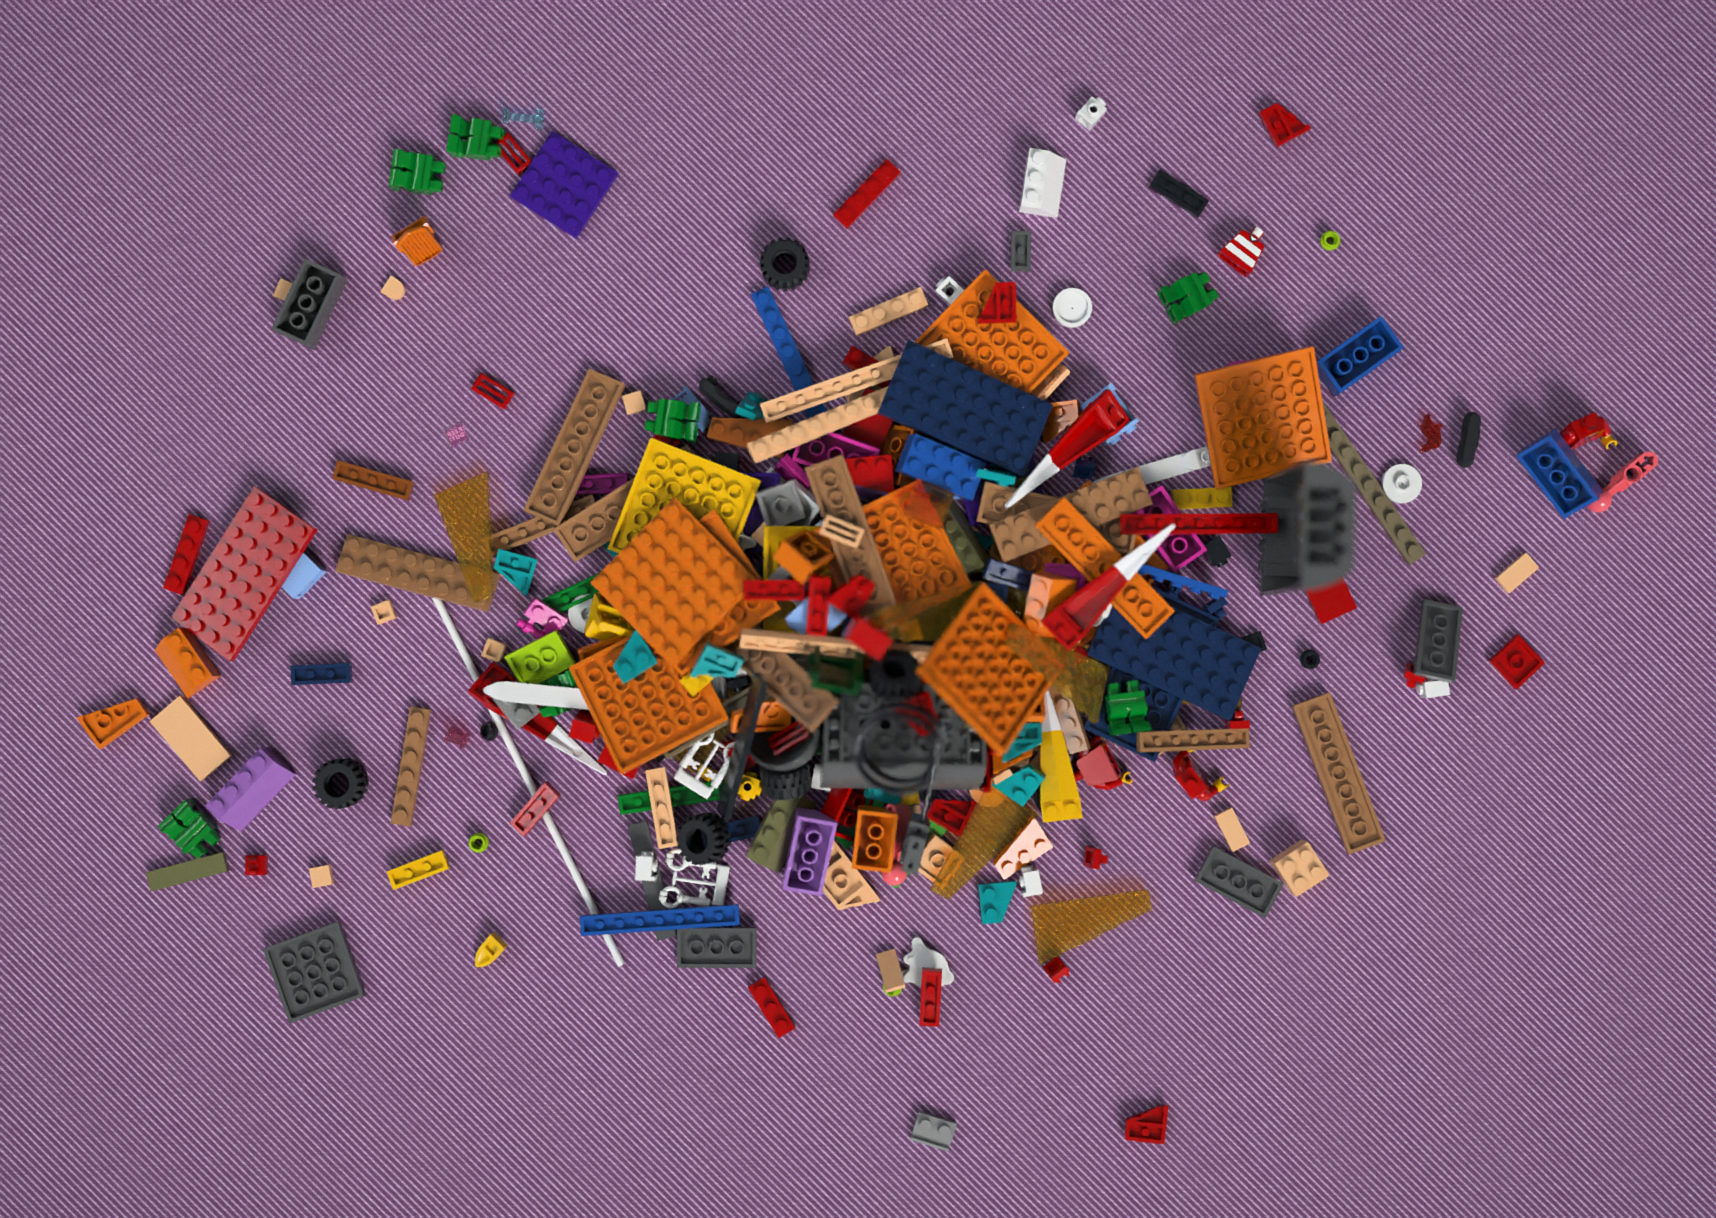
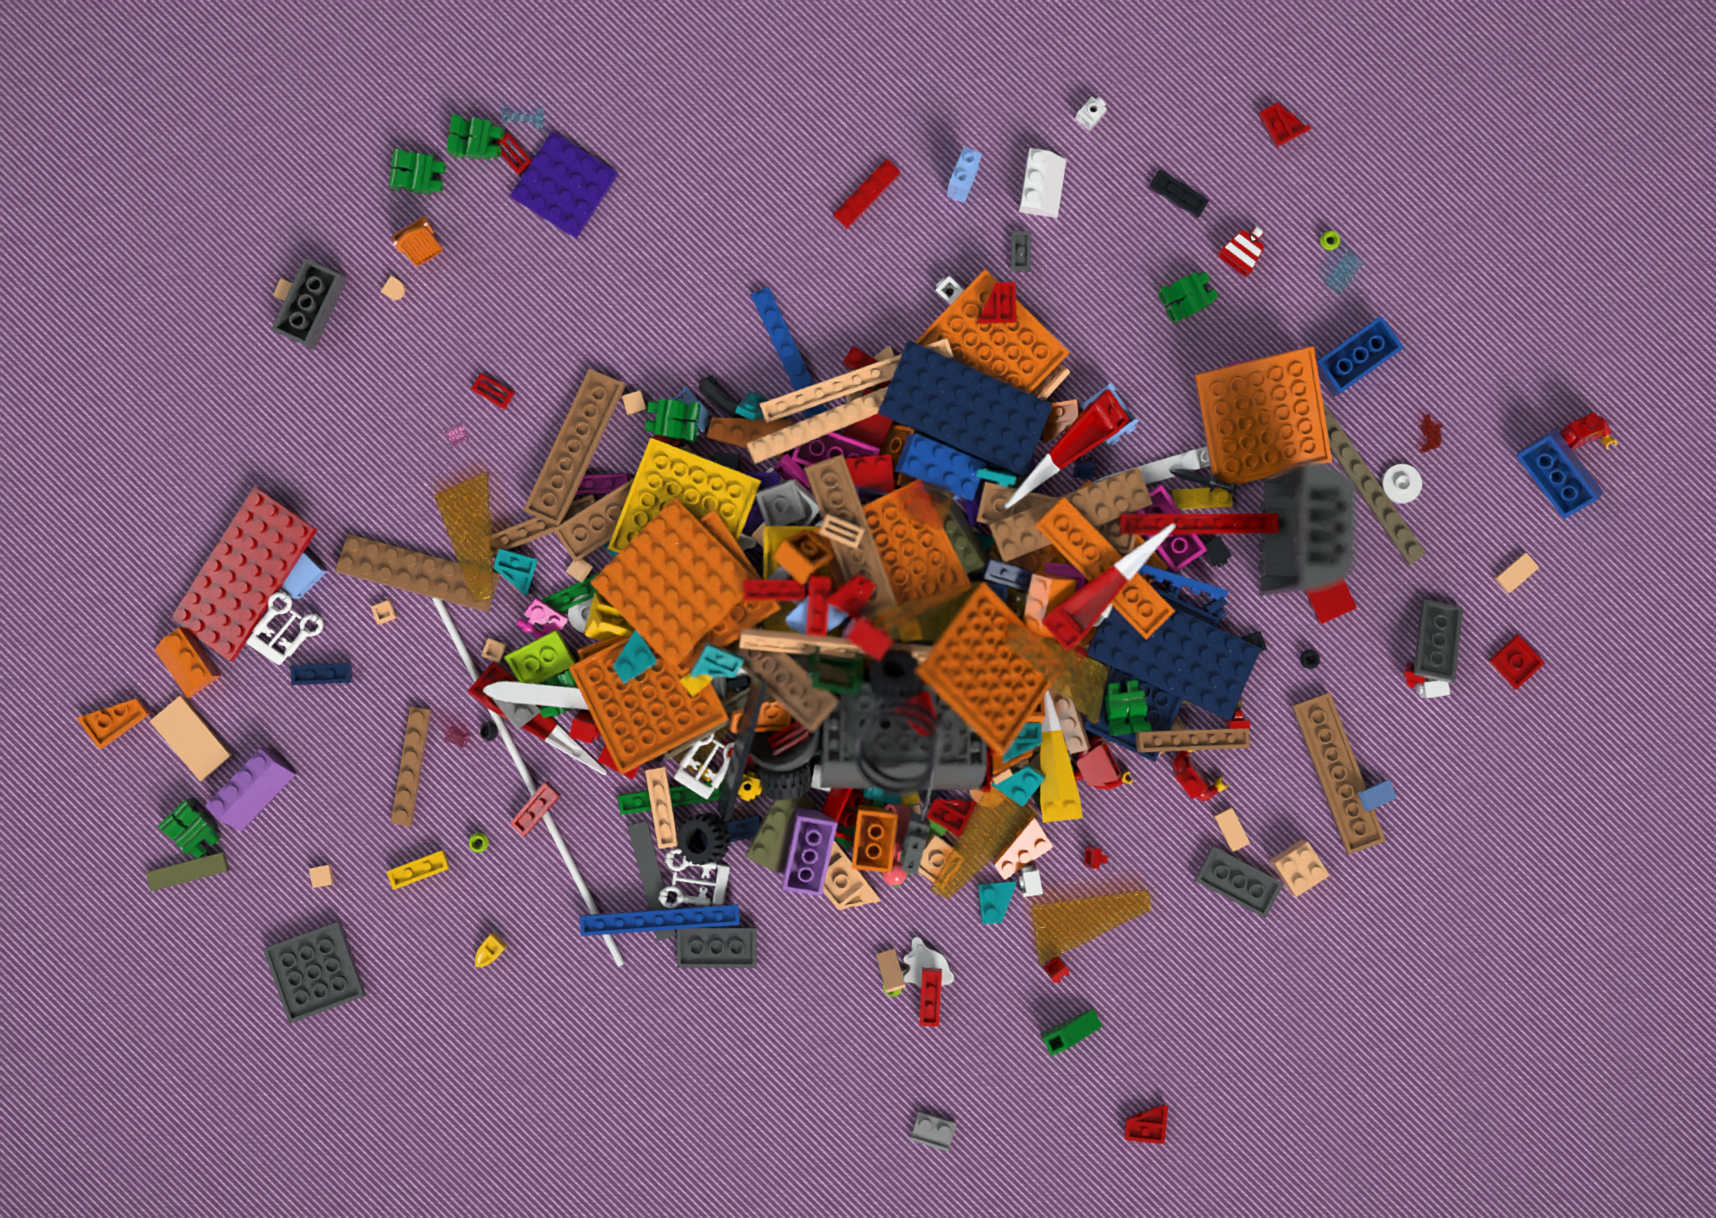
red plate [163,514,210,595] -> none
red tile [245,855,268,875] -> none
black tyre [312,758,369,809] -> none
dark orange plate [332,460,415,501] -> none
white brick [635,851,658,881] -> none
red plate [748,976,796,1038] -> none
black tyre [760,237,810,291] -> none
light nougat plate [849,287,928,336] -> none
white piece [1052,288,1092,328] -> none
black piece [1456,412,1481,468] -> none
coral beam [1586,452,1658,513] -> none
none -> white piece [246,591,323,665]
none -> light nougat tile [566,559,593,583]
none -> light blue panel [947,147,982,203]
none -> green slope [1040,1008,1102,1056]
none -> black sword [1170,469,1236,494]
none -> clear light blue plate [1324,251,1364,294]
none -> medium blue tile [1358,779,1396,811]

